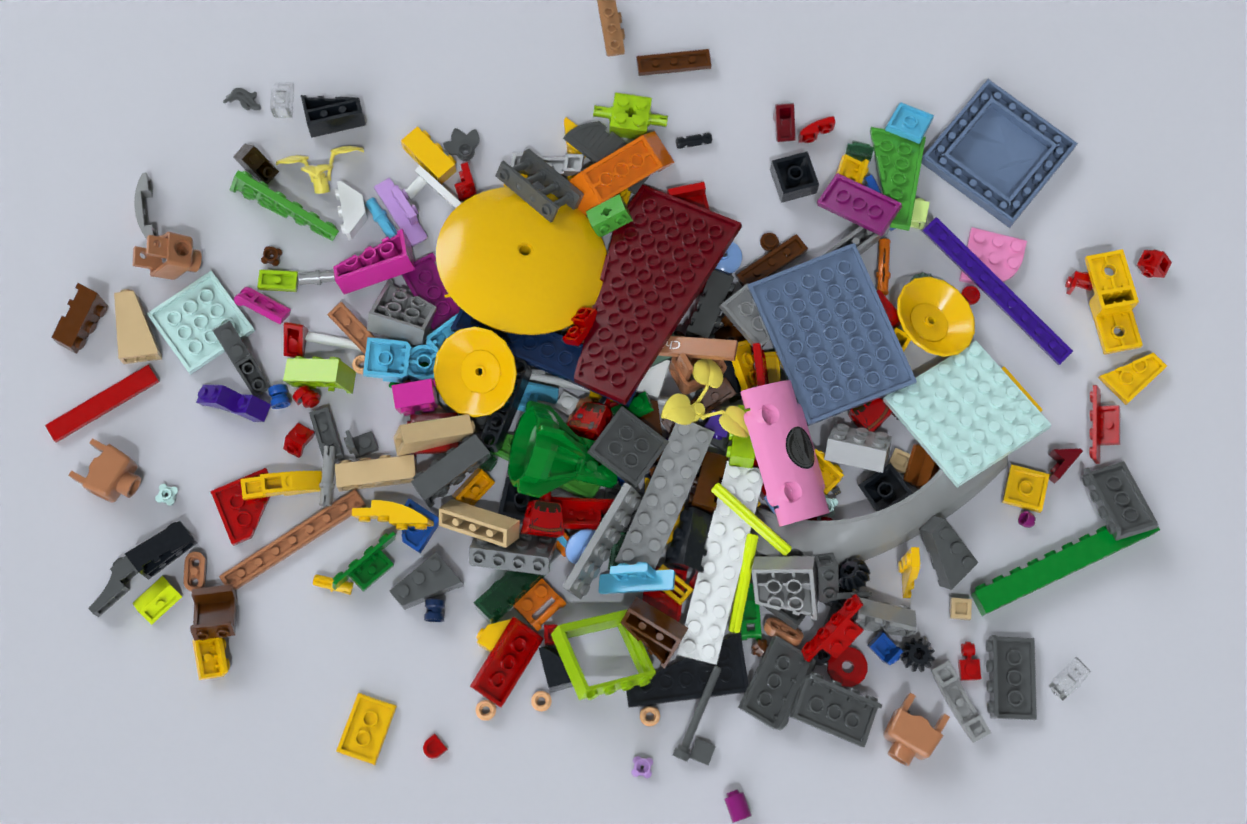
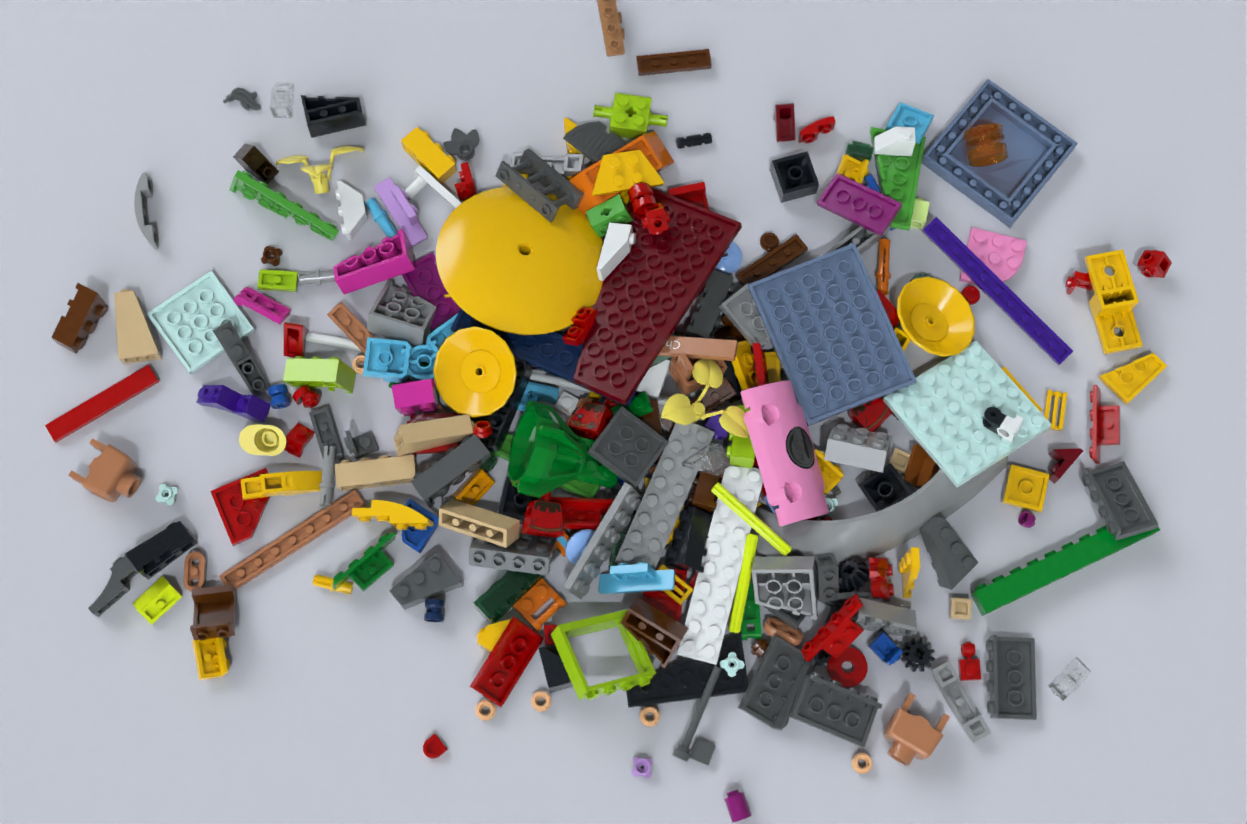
nougat piece [133,232,202,280] -> none
yellow tile [336,693,397,765] -> none
none -> light yellow piece [239,424,286,456]
none -> red plate [473,421,493,438]
none -> yellow wing [592,150,664,196]
none -> white slope [596,223,636,281]
none -> red wheel [628,183,657,219]
none -> red brick [641,203,670,235]
none -> clear slope [681,443,731,476]
none -> light aqua plate [720,652,744,677]
none -> light nougat plate [852,753,873,774]
none -> red plate [869,557,894,602]
none -> white slope [874,126,915,156]
none -> clear orange wheel [963,123,1008,167]
none -> leg [982,407,1023,442]
none -> yellow tile [1044,389,1067,431]

